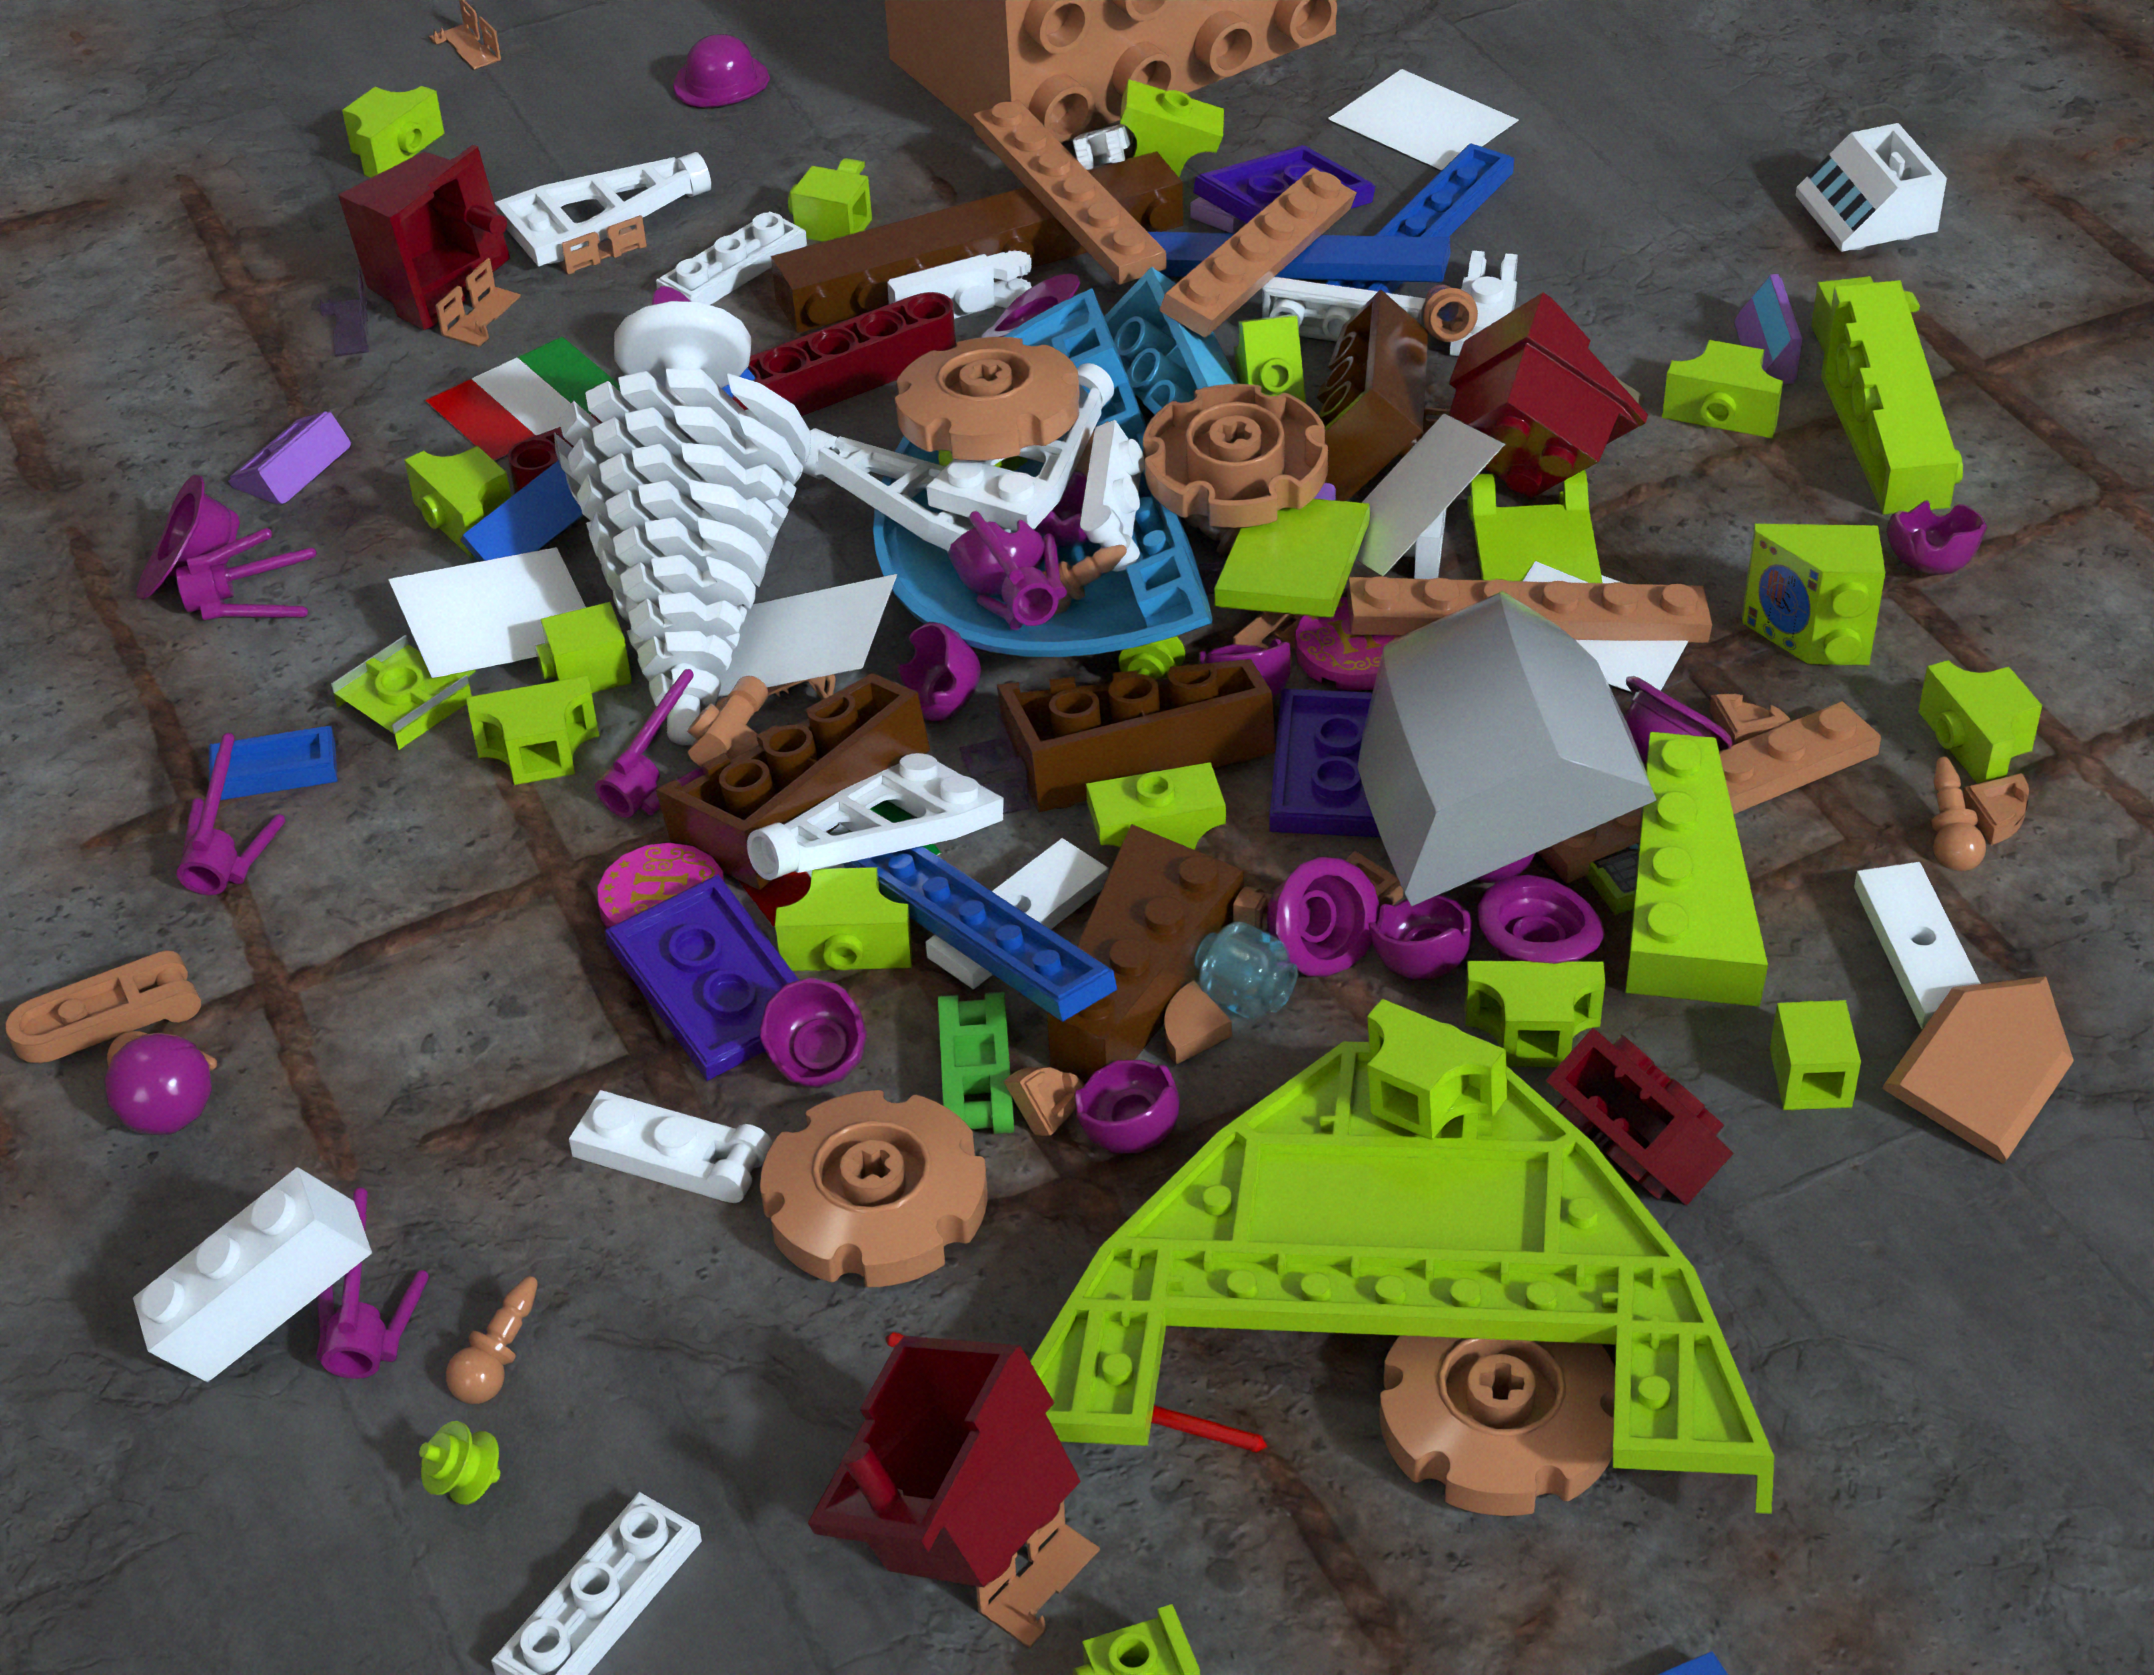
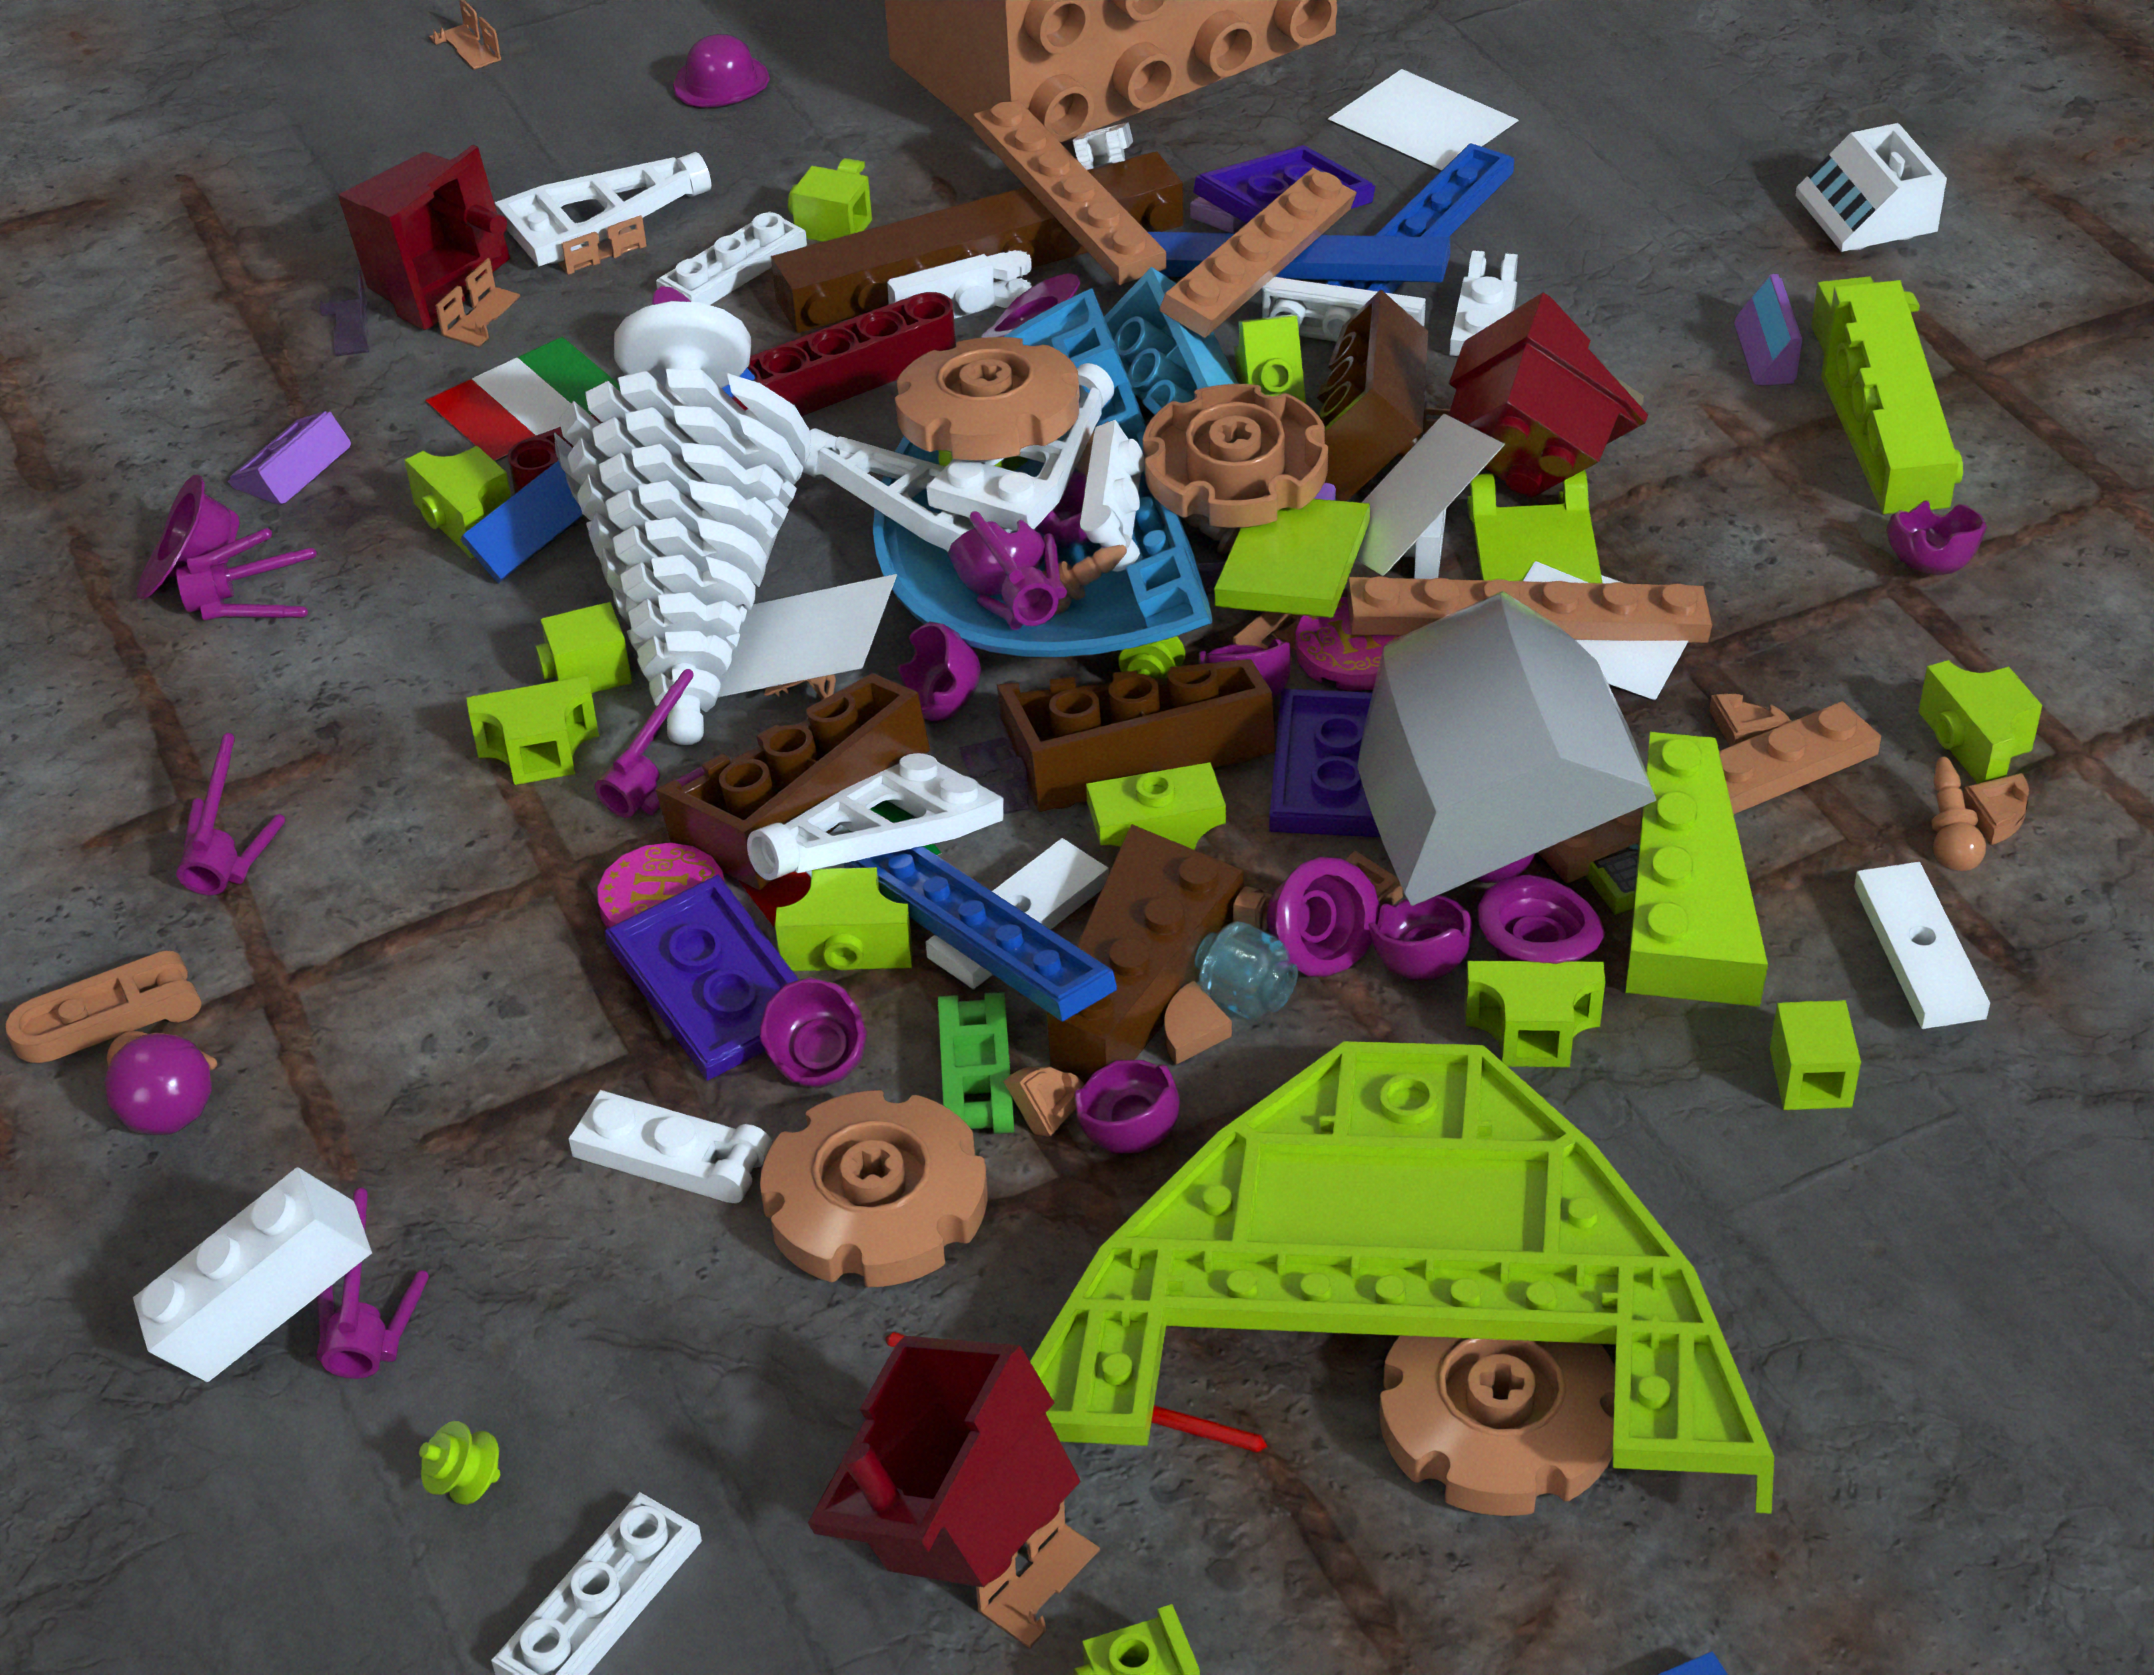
blue tile [209,726,338,800] -> none
lime piece [331,635,476,750] -> none
lime brick [342,86,444,178] -> none
white sticker [388,547,586,678] -> none
nougat bar [446,1276,538,1404] -> none
nougat plate [687,676,768,767] -> none
lime brick [1120,79,1224,177] -> none
lime brick [1367,999,1507,1140] -> none
nougat cone [1423,285,1478,342] -> none
dark red brick [1545,1028,1734,1206] -> none
magenta hat [1624,675,1732,764] -> none
lime brick [1662,340,1783,438] -> none
lime slope [1742,523,1886,665] -> none
nougat tile [1882,976,2074,1164] -> none

